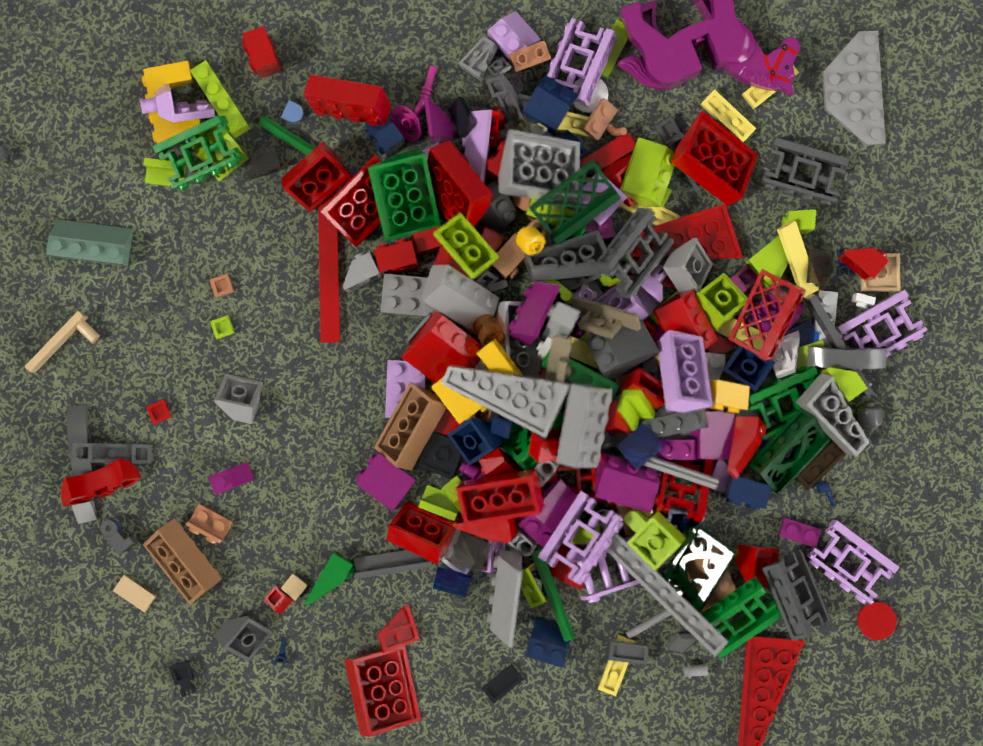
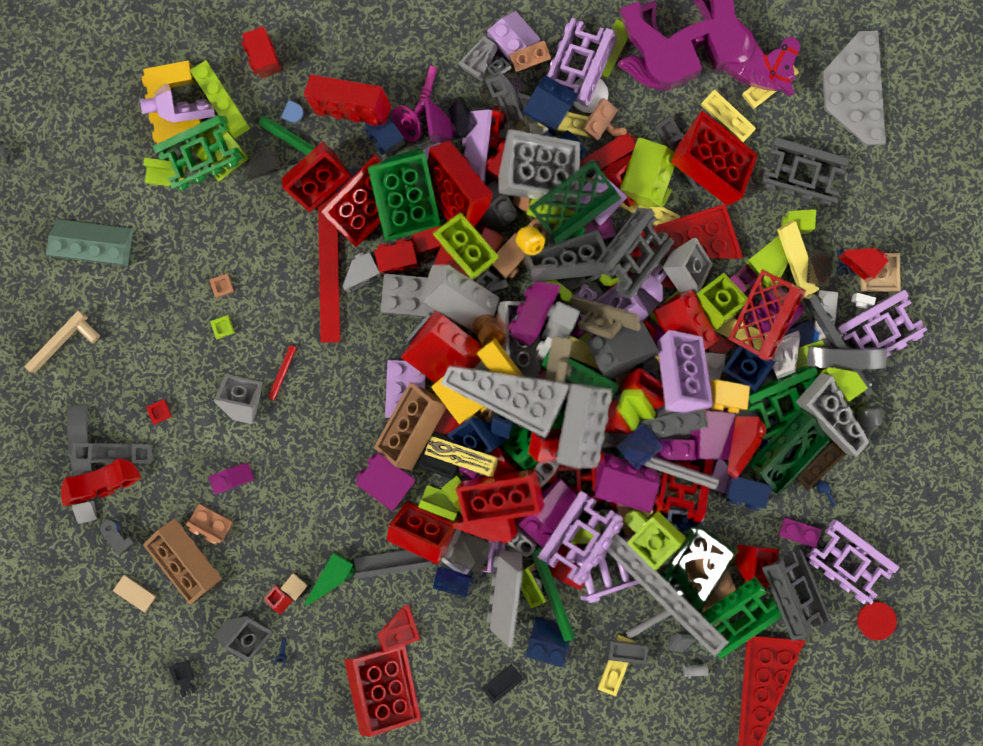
none -> red bar [268,345,297,401]
none -> light yellow tile [425,436,499,477]

